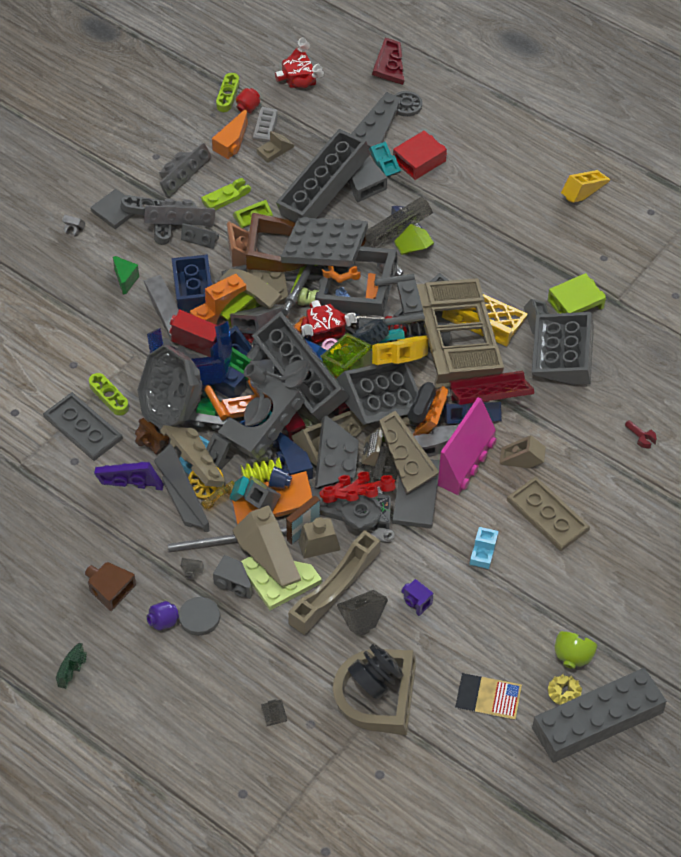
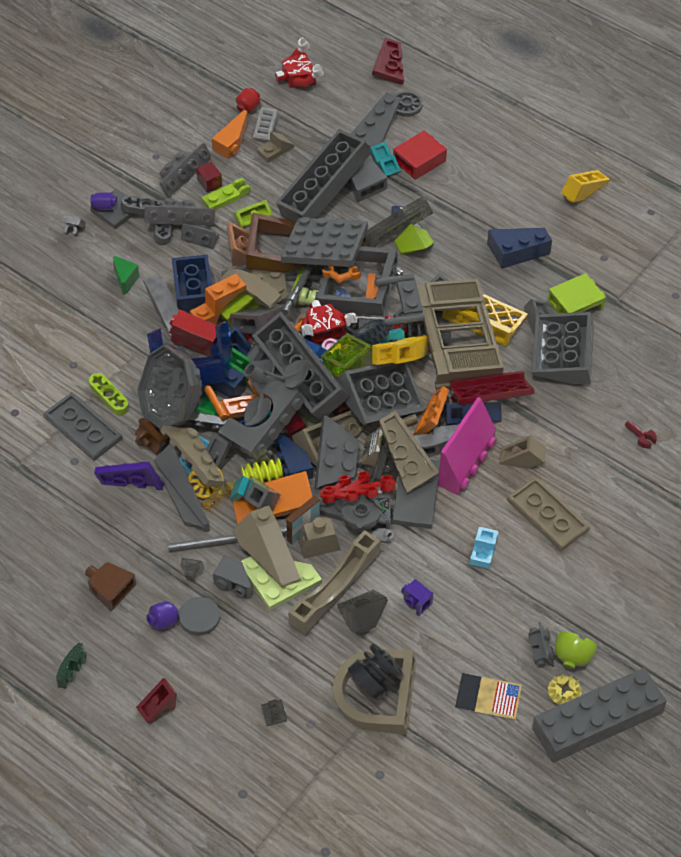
lime beam [216,73,239,112] -> none
dark blue hat [269,466,292,489] -> none
black piece [408,382,436,426] -> none
none -> dark purple brick [90,192,117,210]
none -> dark red slope [136,678,177,723]
none -> dark red brick [196,161,222,193]
none -> dark blue wedge [487,228,552,269]
none -> dark grey hinge [528,622,555,667]

